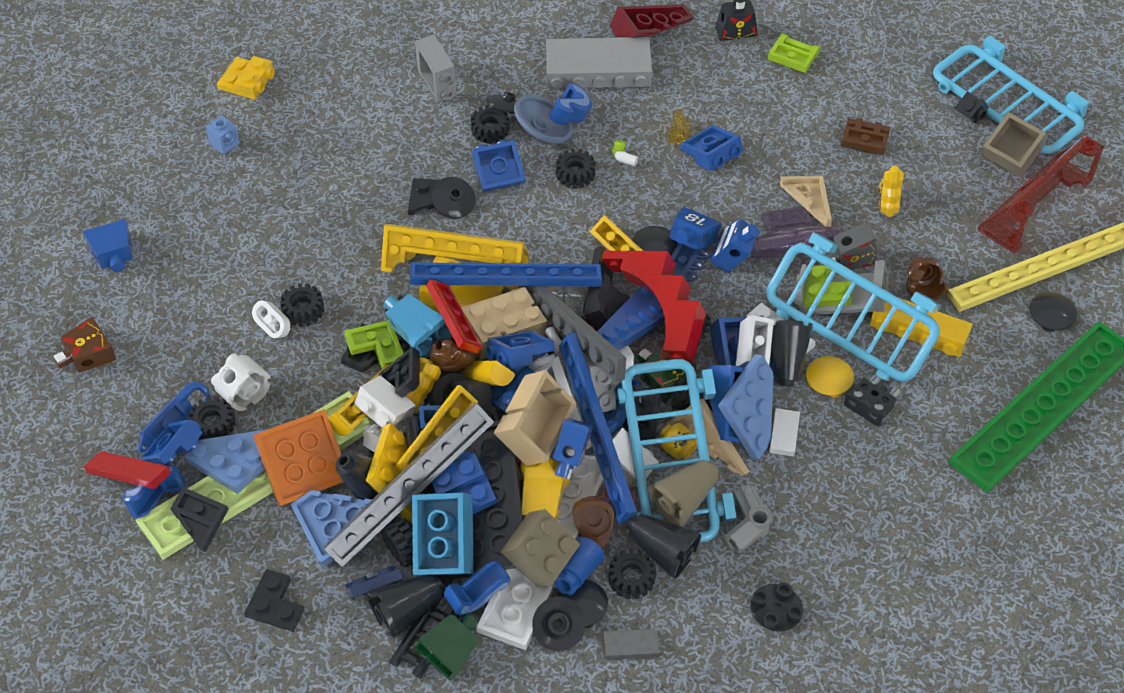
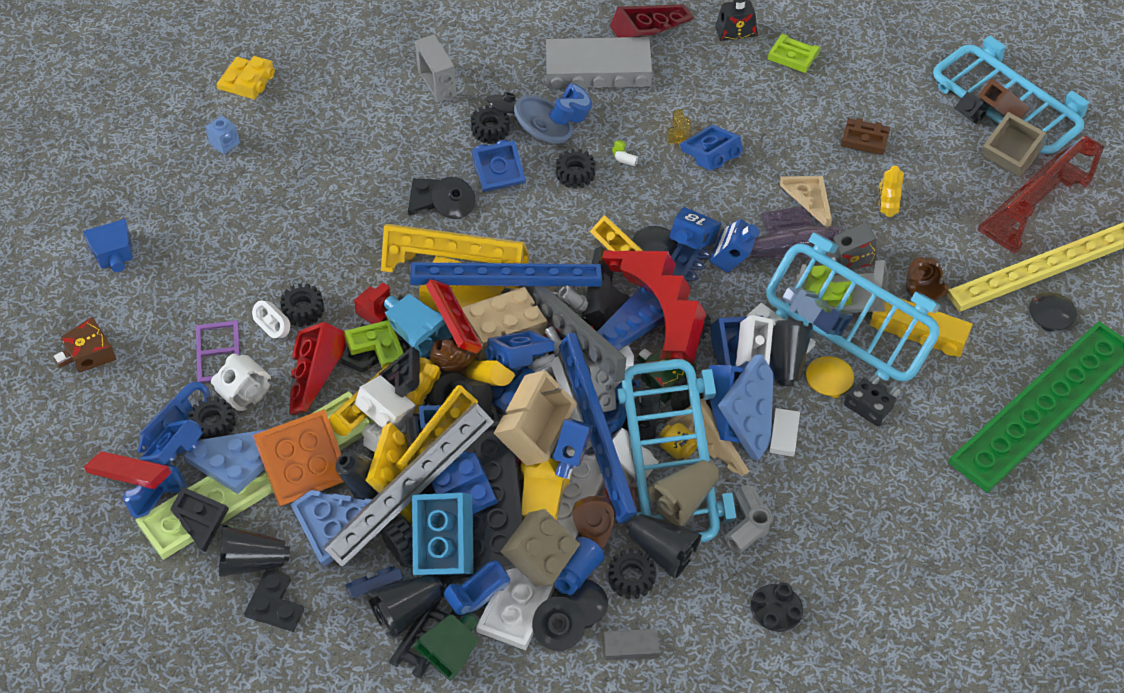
none -> medium lavender window [196,320,240,383]
none -> black cone [219,524,290,577]
none -> red wedge [289,322,346,415]
none -> red brick [354,282,391,324]
none -> light grey pin [558,285,588,313]
none -> hips [782,286,853,336]
none -> reddish brown slope [978,78,1030,119]

